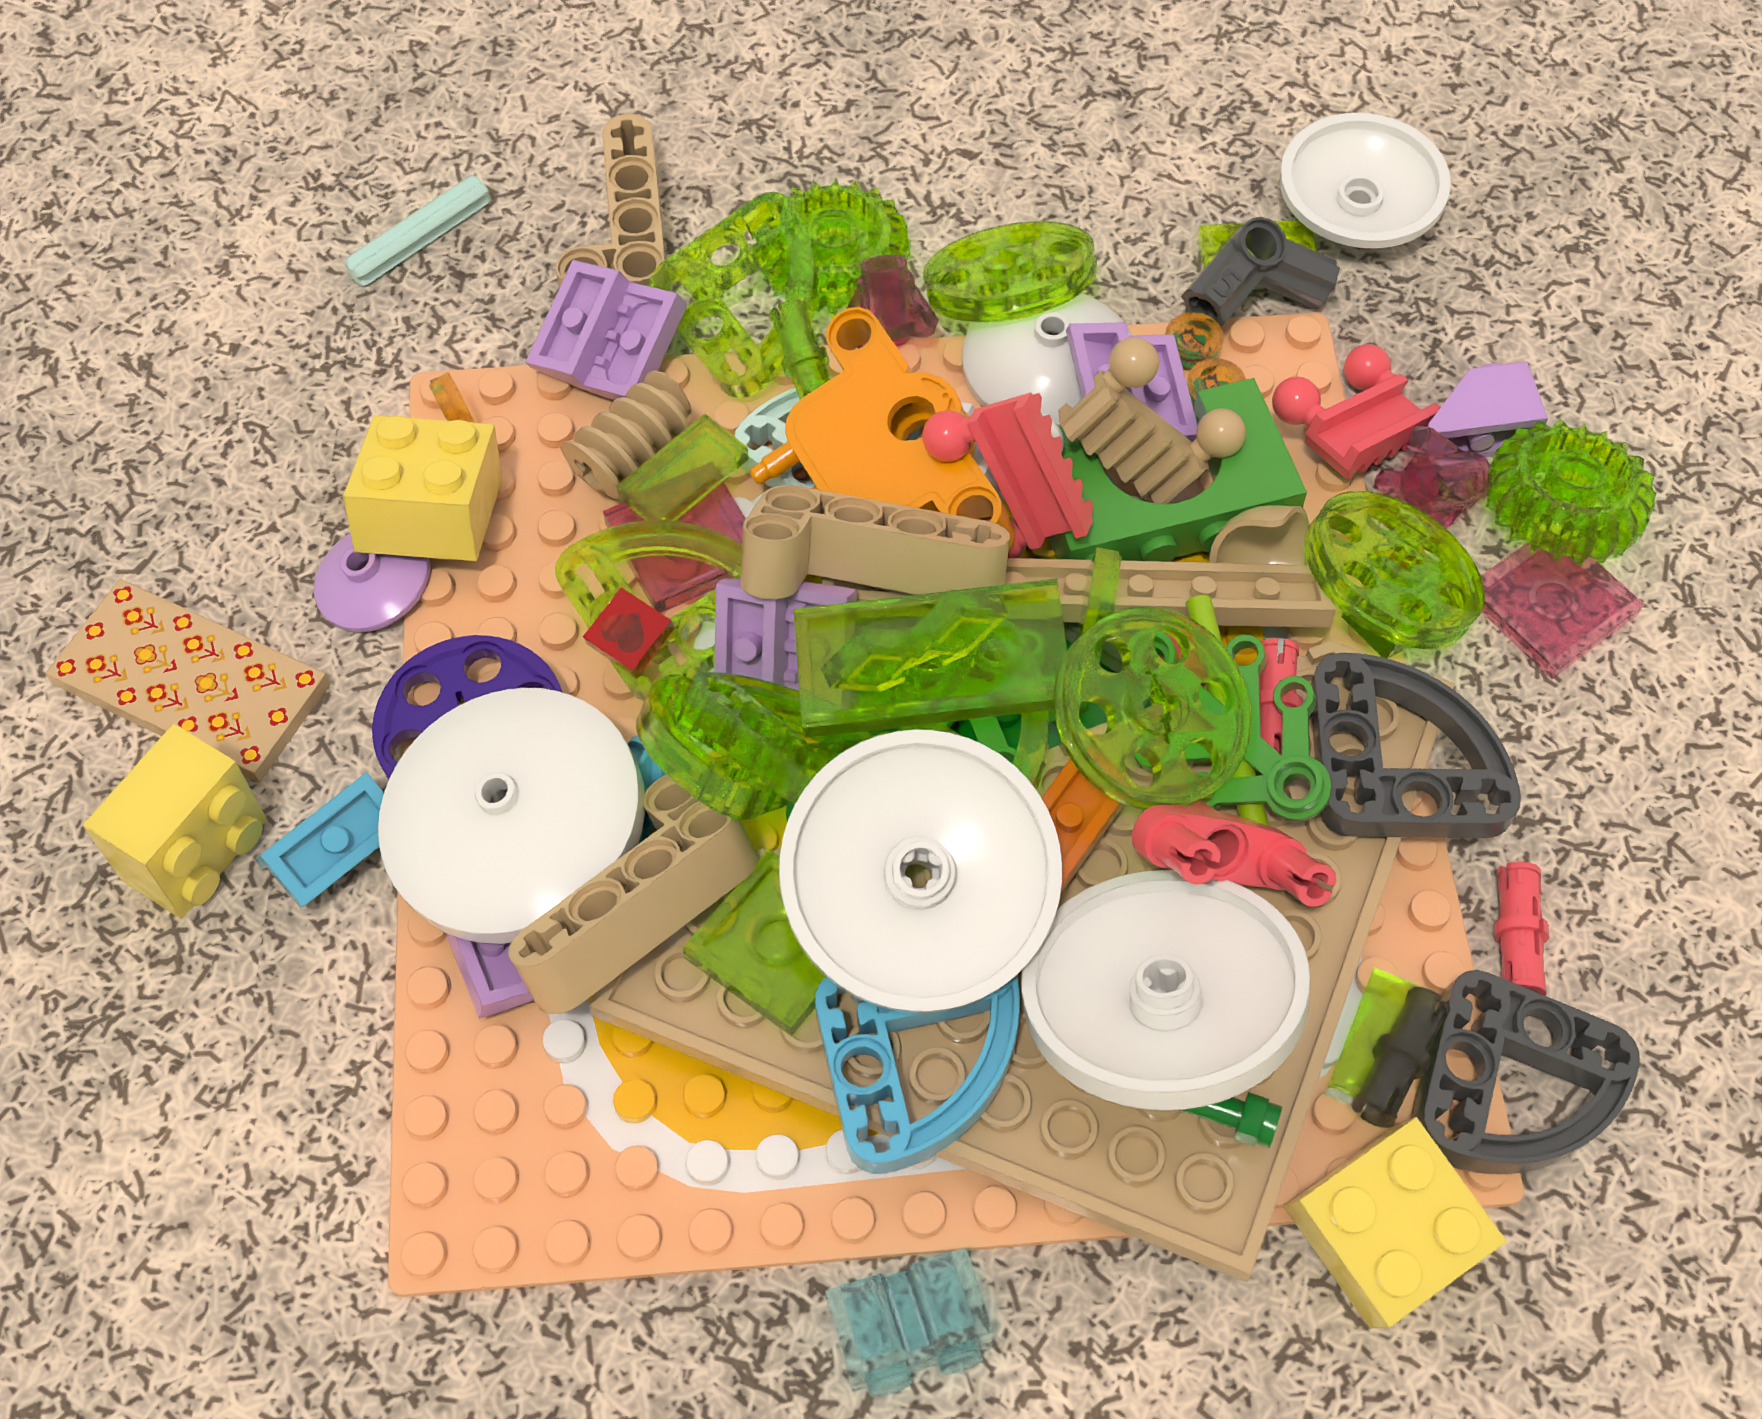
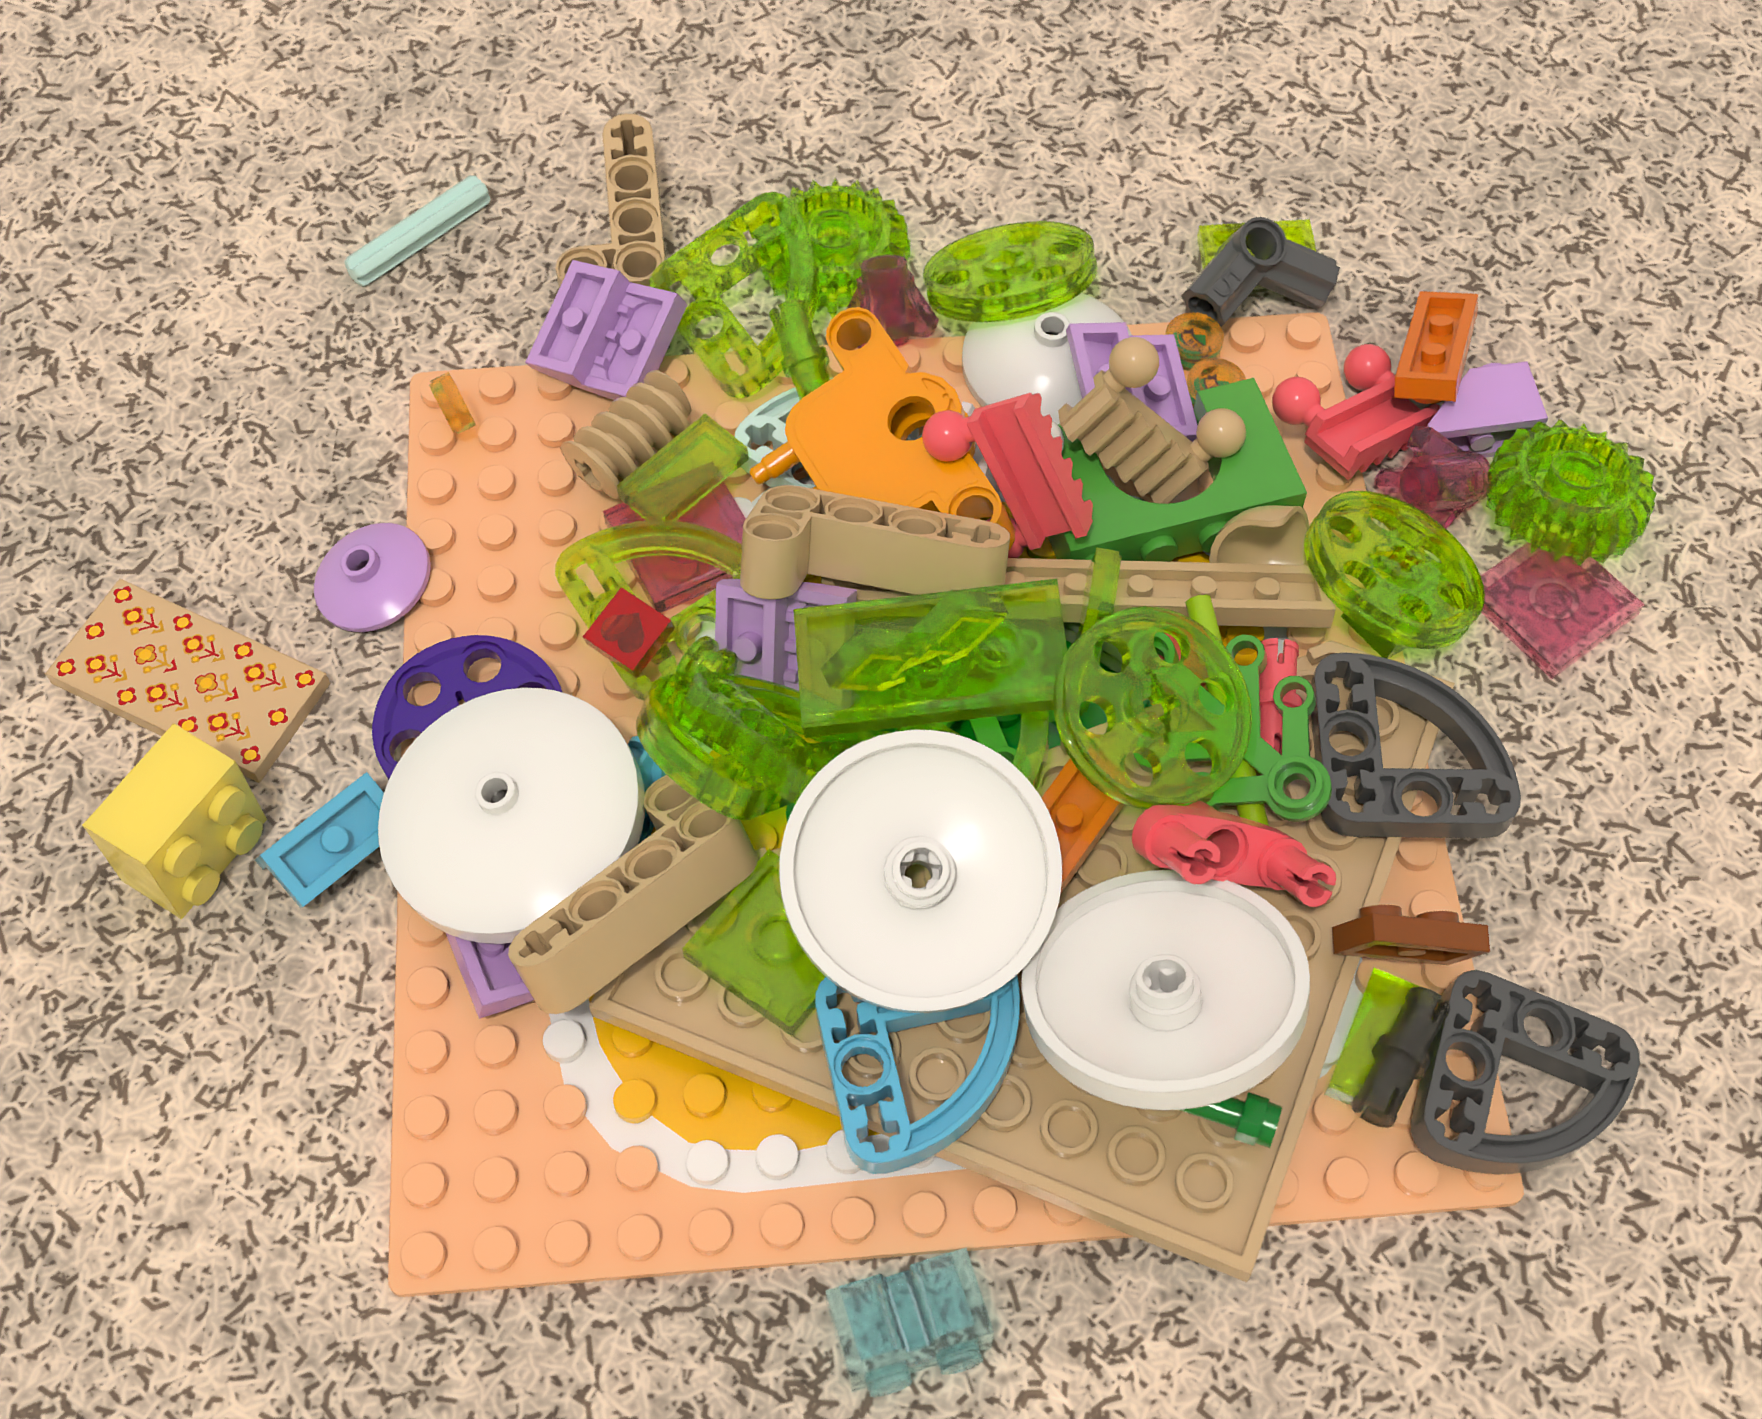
light yellow brick [343,415,502,561] -> none
white dish [1279,113,1451,248] -> none
light yellow brick [1283,1117,1507,1329] -> none
coral pin [1493,861,1549,996] -> none
none -> clear neon green bush [675,636,738,703]
none -> dark orange plate [1332,905,1490,965]
none -> orange plate [1394,291,1478,404]

